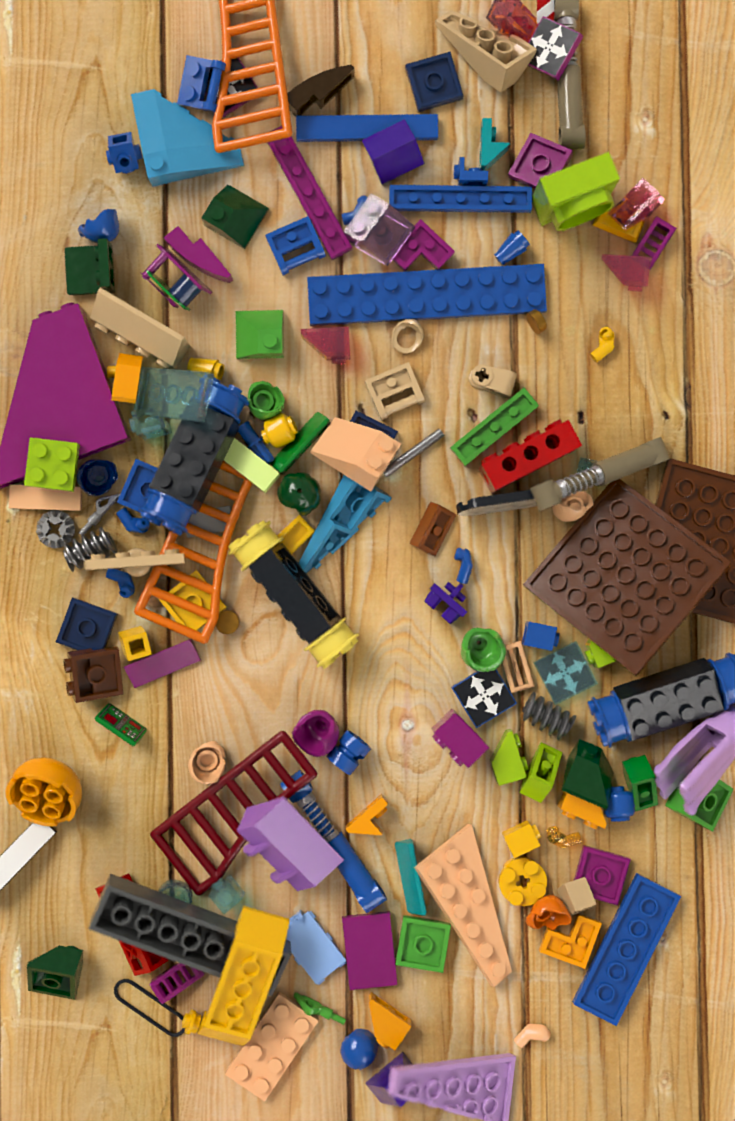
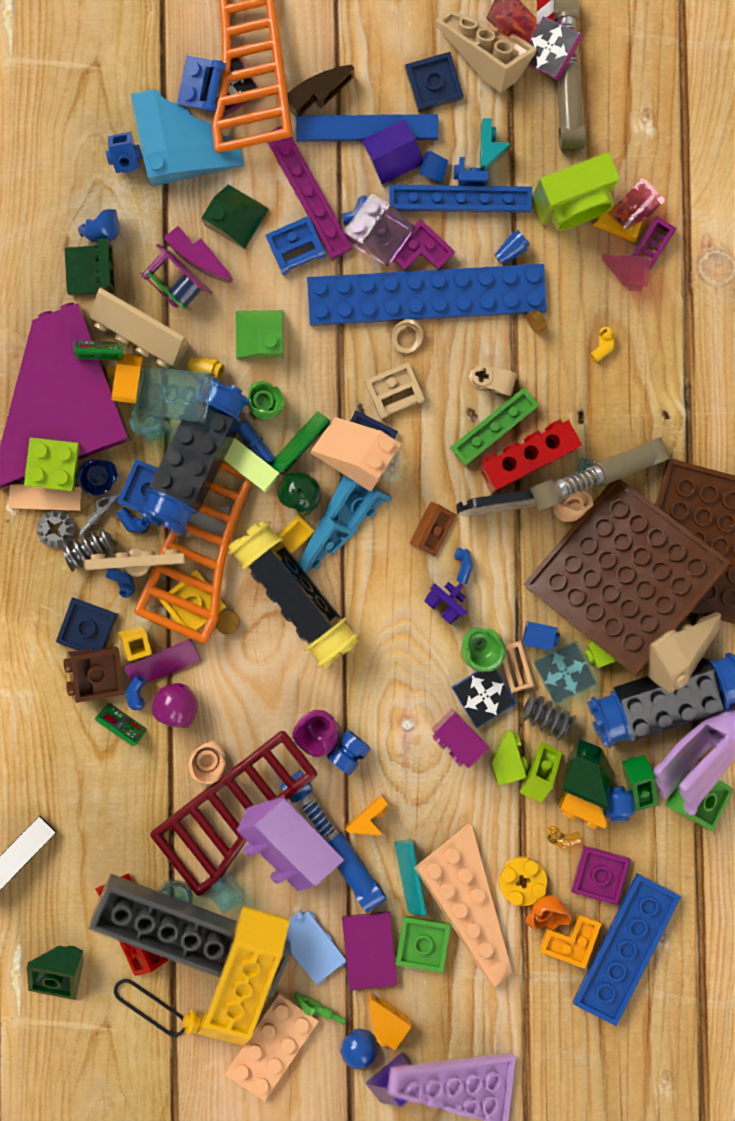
light orange cylinder [5,757,82,827] -> none
magenta slope [149,962,205,1004] -> none
yellow head [261,413,298,448] -> none
clear pink slope [301,327,350,364] -> none
flat silver bar [384,429,444,477] -> none
yellow brick [501,820,541,859] -> none
magenta plate [508,133,573,189] -> none
light nougat arm [514,1023,551,1048] -> none
tan panel [557,877,597,916] -> none
none -> green slope [74,340,124,360]
none -> blue arm [125,675,146,711]
none -> magenta piece [151,683,198,728]
none -> blue tile [419,151,449,184]
none -> tan wedge [648,612,721,694]

